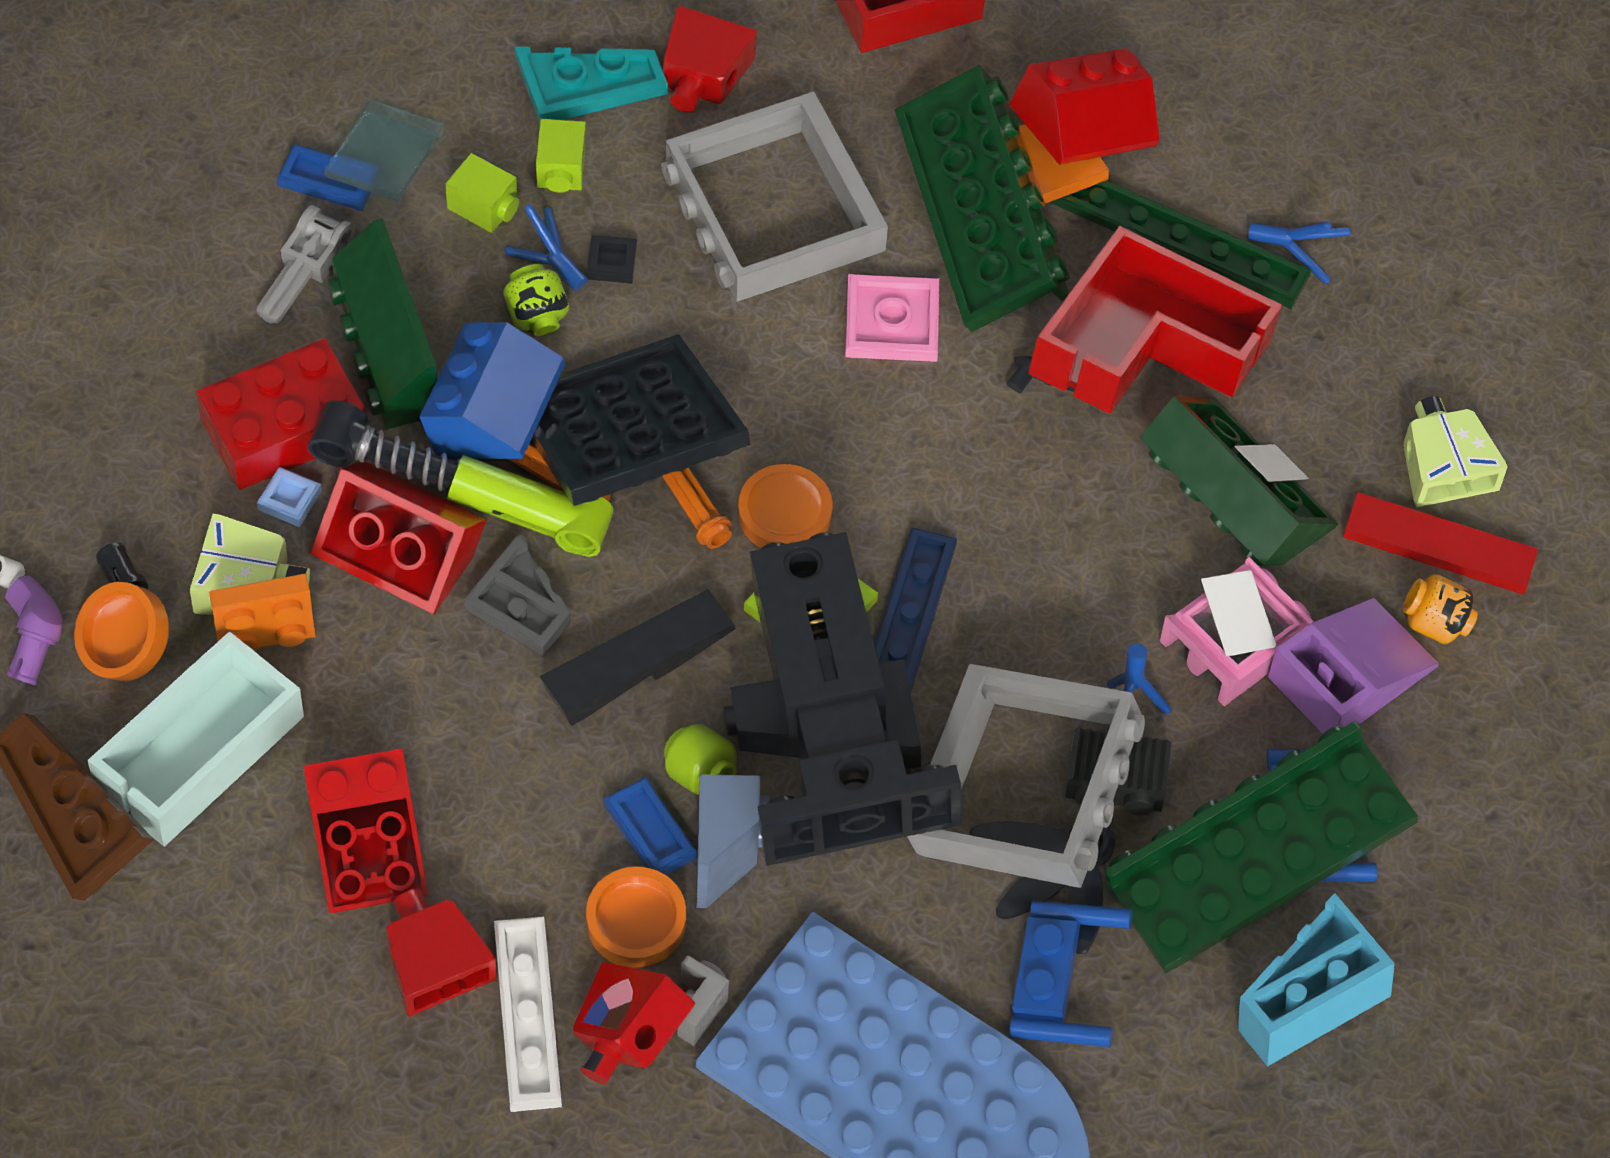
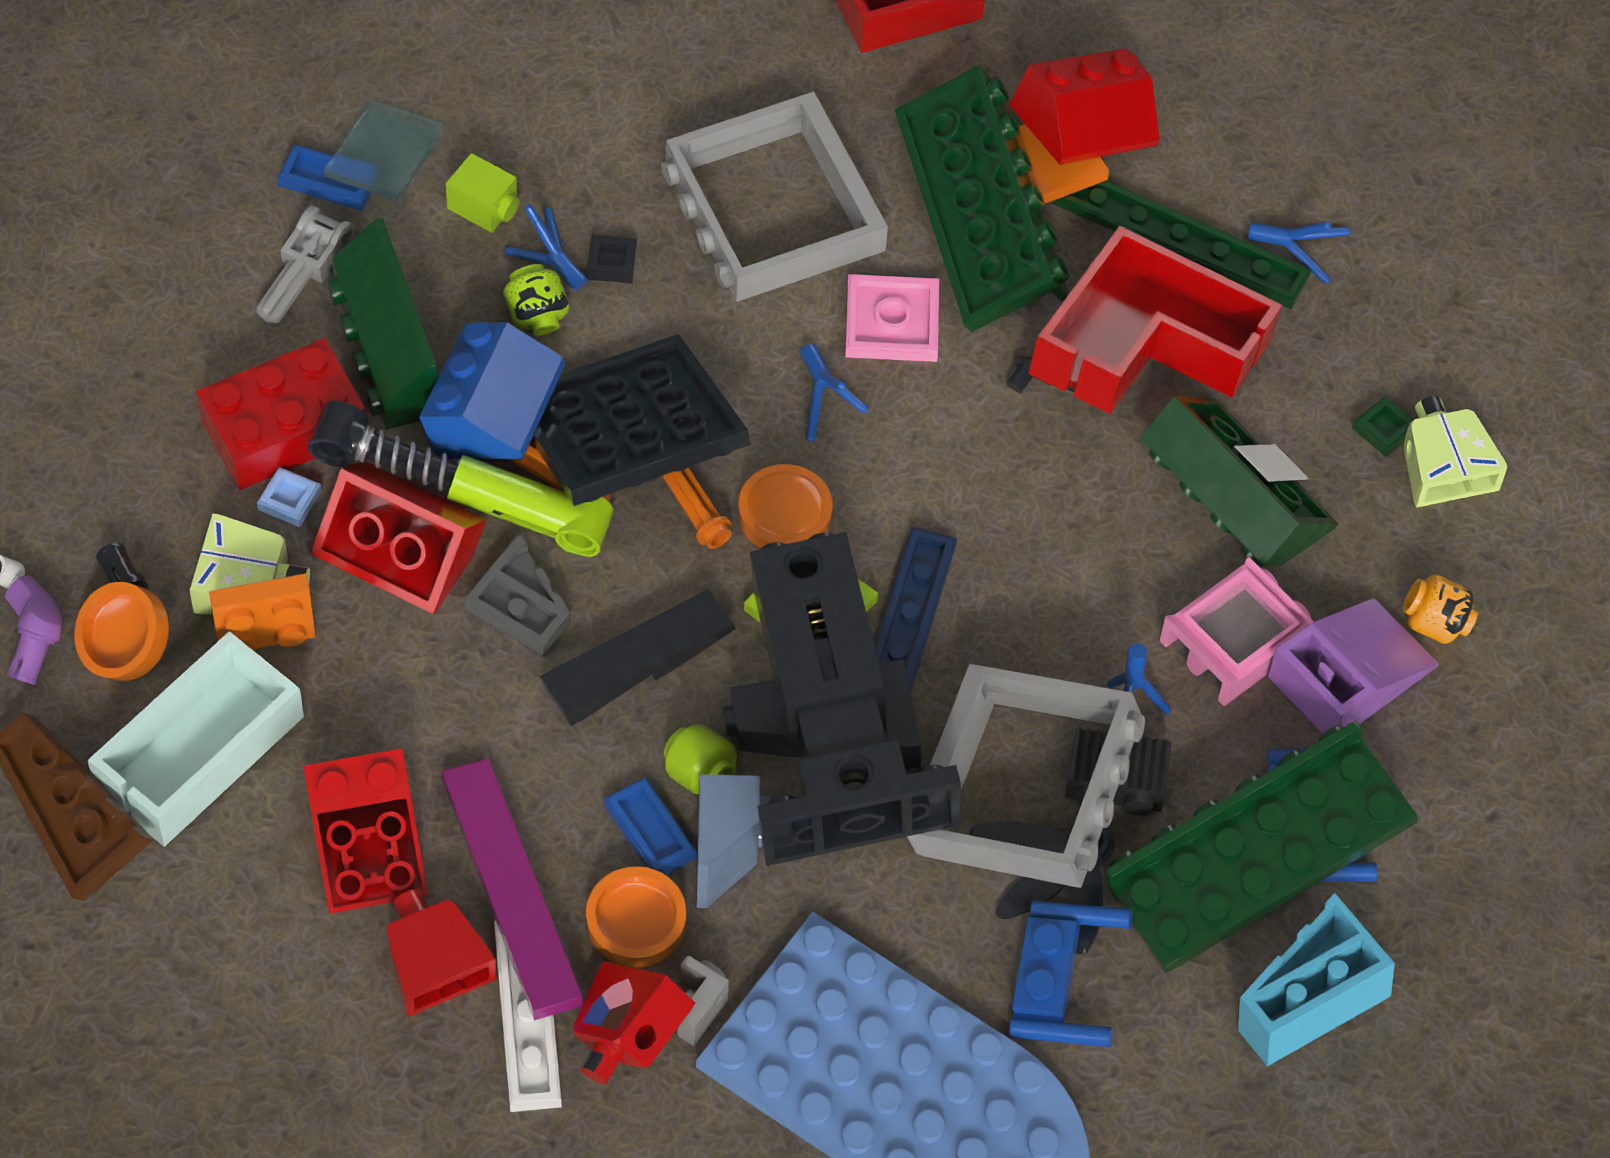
teal wing [514,47,668,124] -> none
lime brick [536,119,586,193] -> none
red torso [663,6,757,113] -> none
white sticker [1201,570,1277,656] -> none
red tile [1343,492,1538,595] -> none
none -> magenta tile [441,758,583,1021]
none -> blue plant [800,344,868,442]
none -> dark green tile [1352,395,1414,457]

